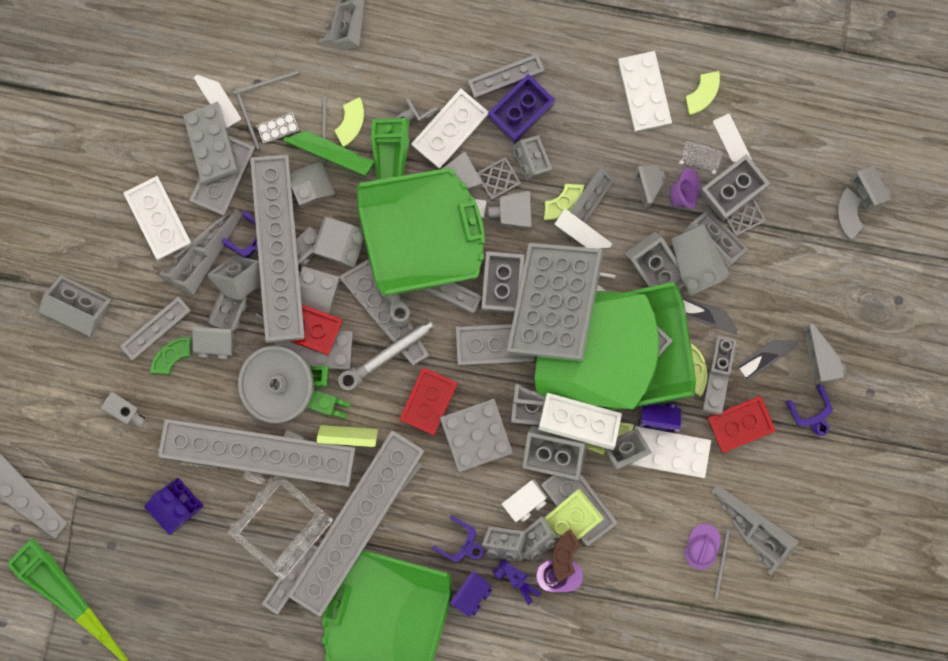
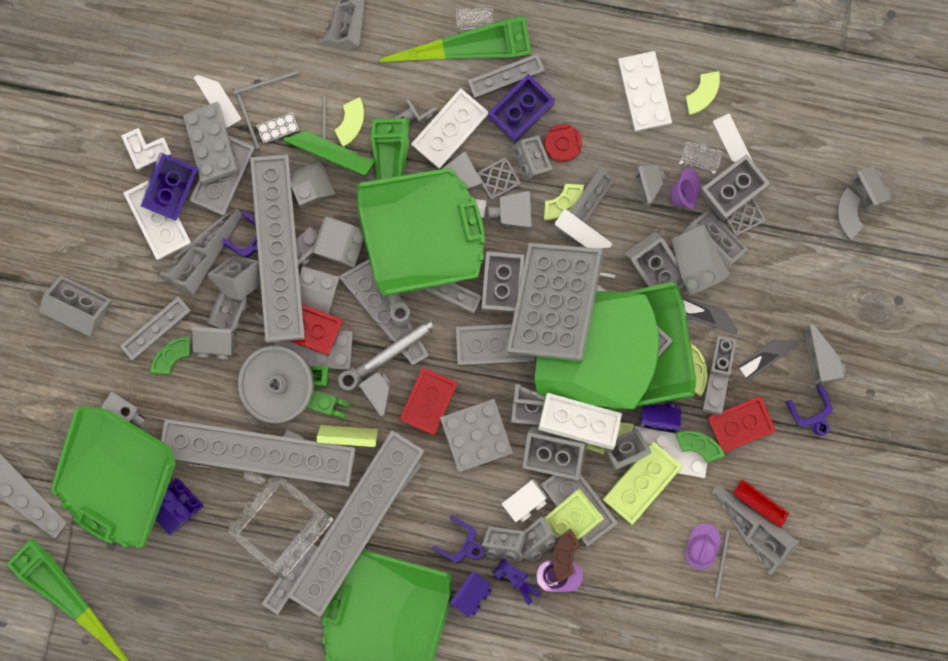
none -> bright green windscreen [50,406,176,548]
none -> white plate [121,128,172,171]
none -> dark purple slope [140,152,198,221]
none -> light grey slope [359,372,391,420]
none -> bright green plate [379,16,531,62]
none -> clear plate [455,7,494,29]
none -> red tile [544,124,582,162]
none -> yellowish green tile [603,441,683,525]
none -> bright green tile [675,431,725,463]
none -> red plate [733,479,789,528]

